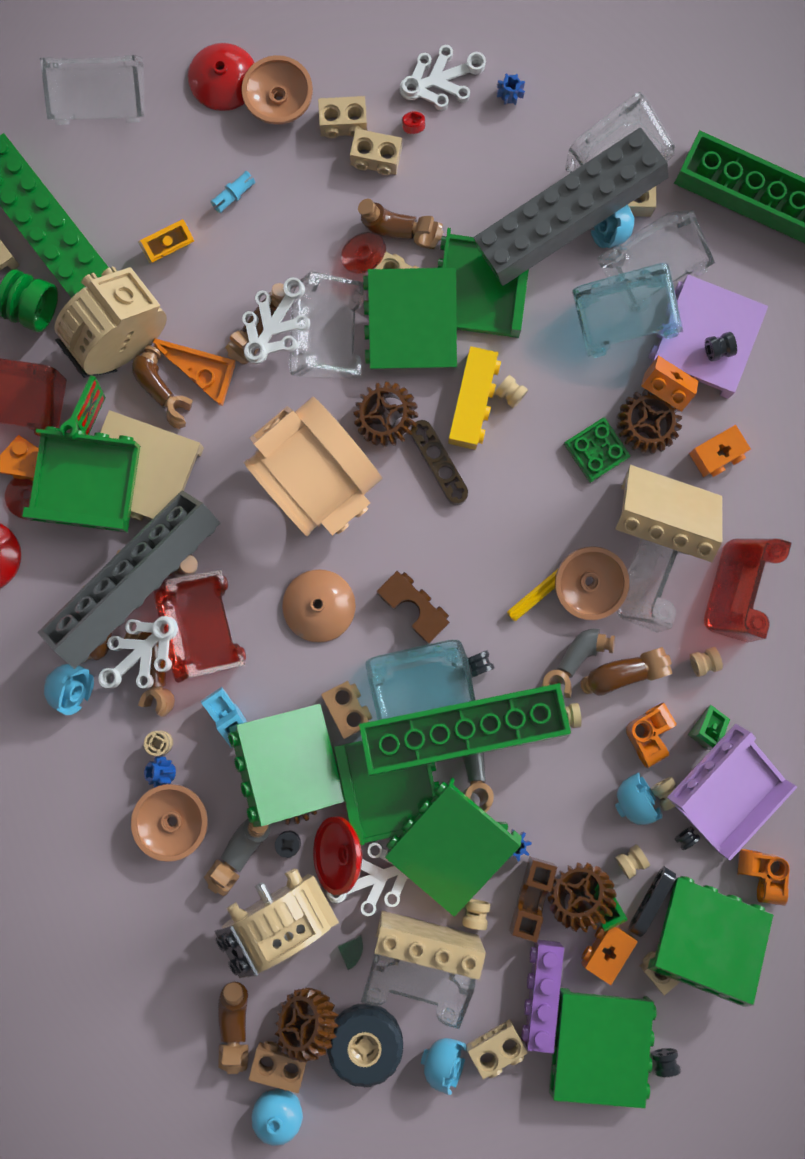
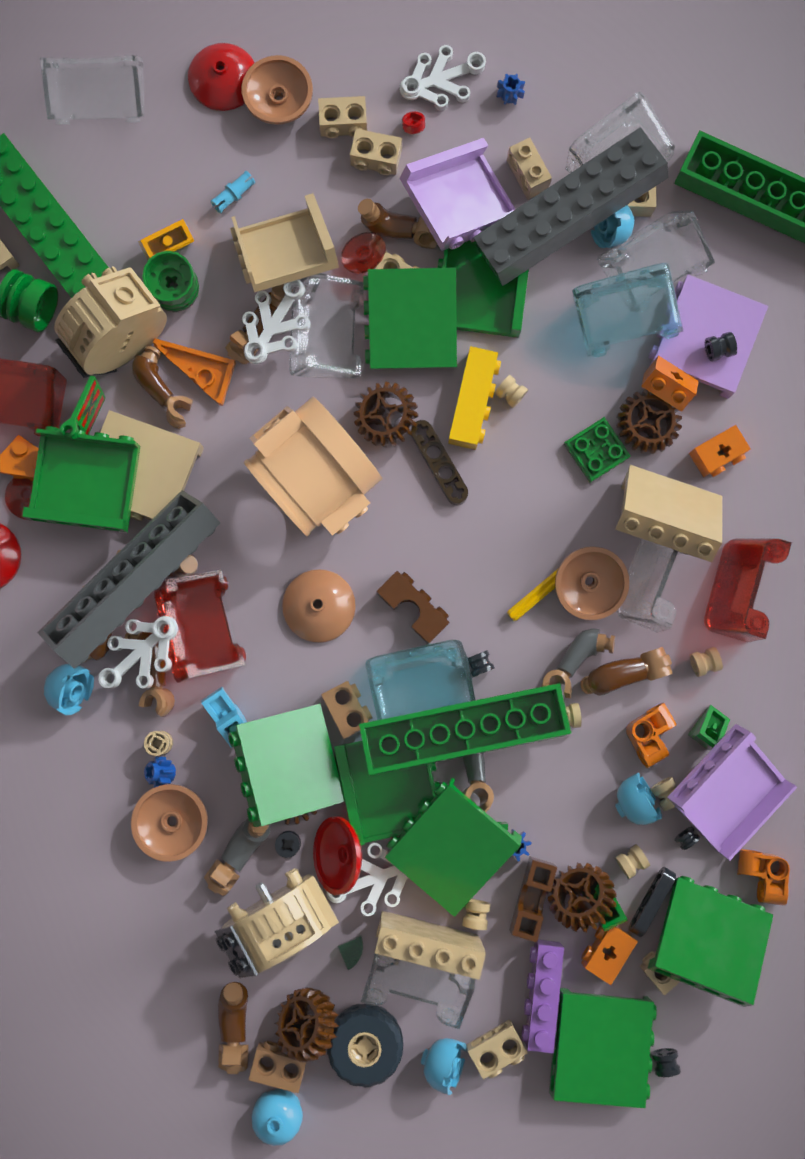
none -> green wheel [142,251,200,312]
none -> tan panel [230,193,339,293]
none -> lavender panel [399,138,515,251]
none -> tan brick [506,137,552,200]

